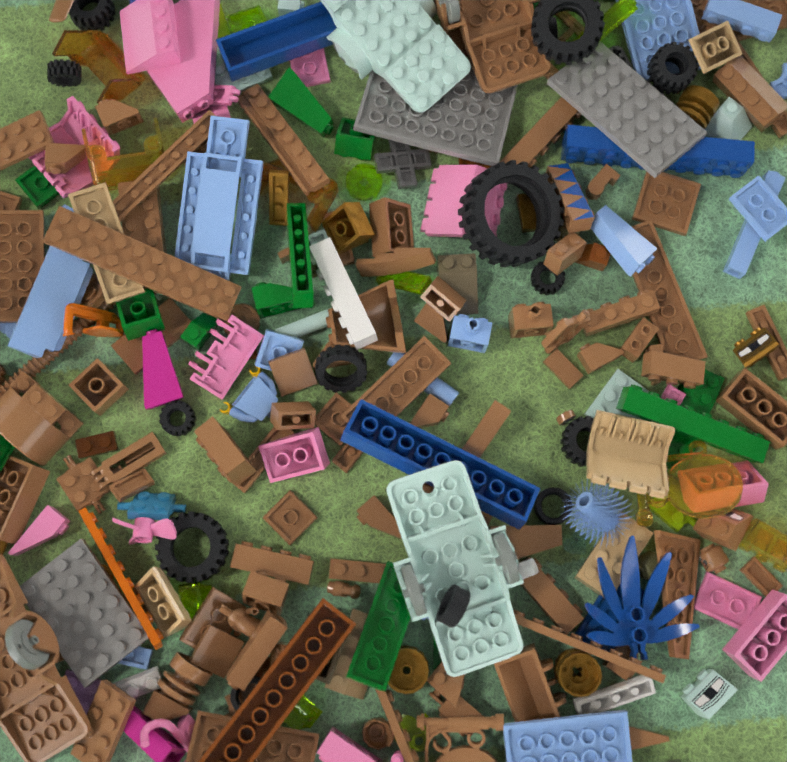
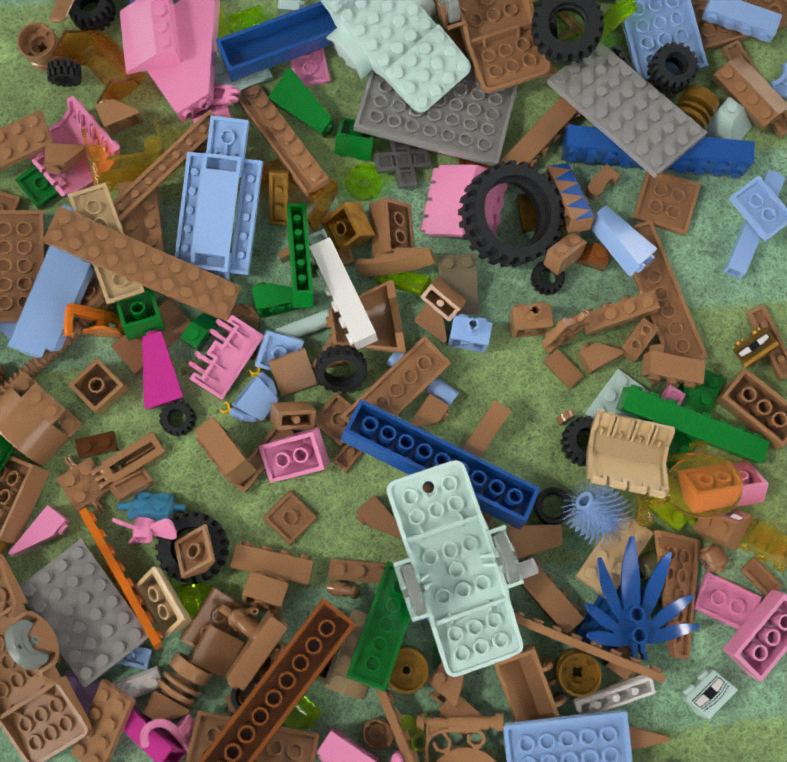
black tyre [436,584,470,628] -> none
tan slope [689,21,743,74] -> none
none -> medium nougat wheel [17,22,66,72]
none -> medium nougat slope [174,524,215,579]

